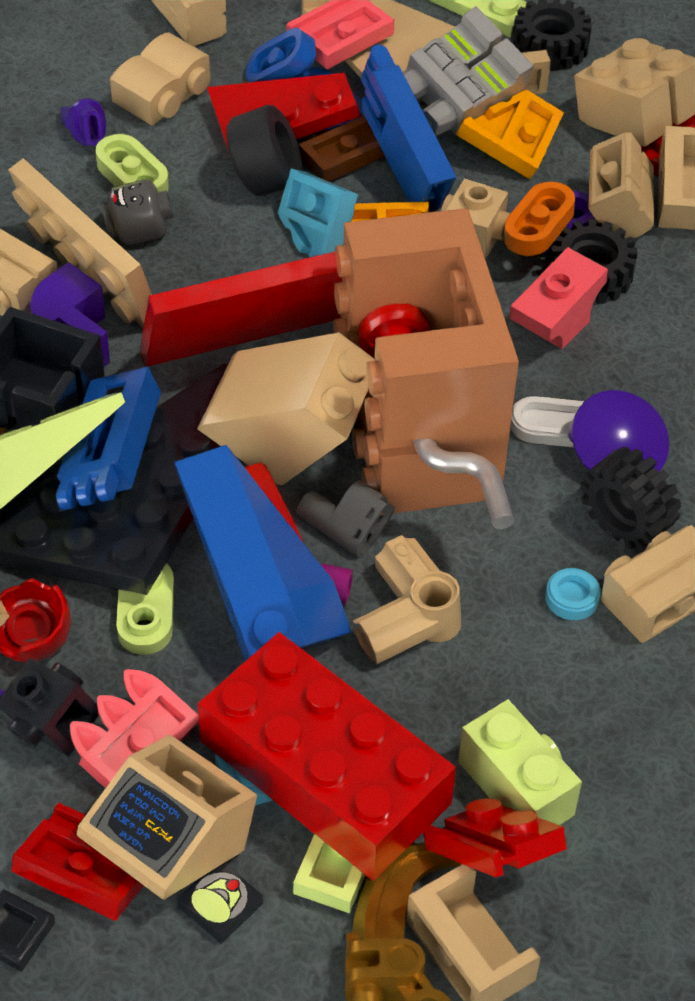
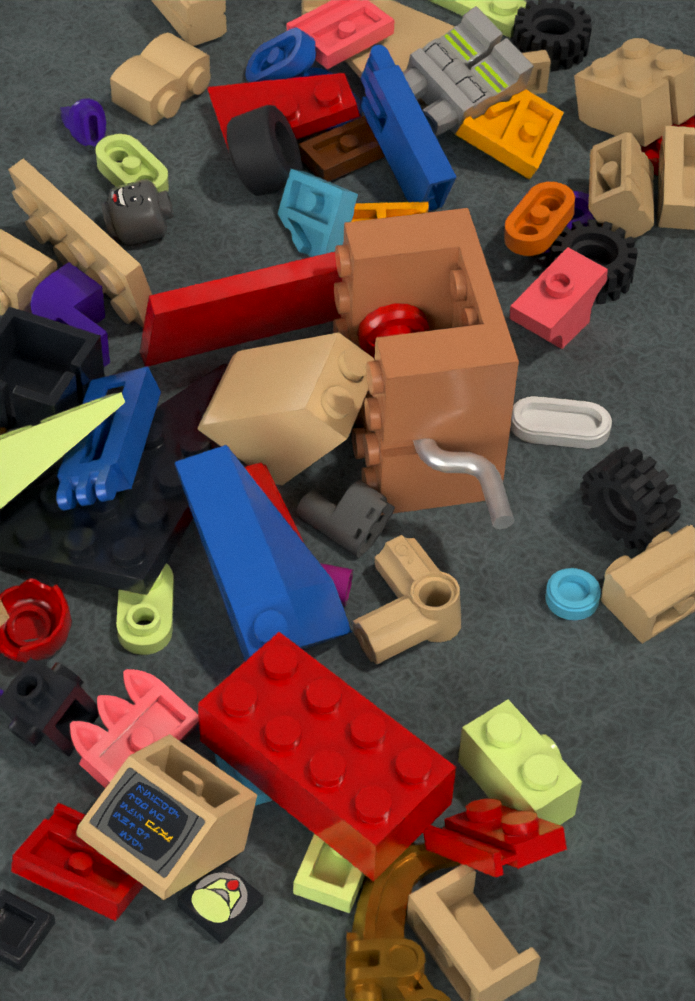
tan brick [441,178,511,260] -> none
dark purple dish [568,390,669,472] -> none

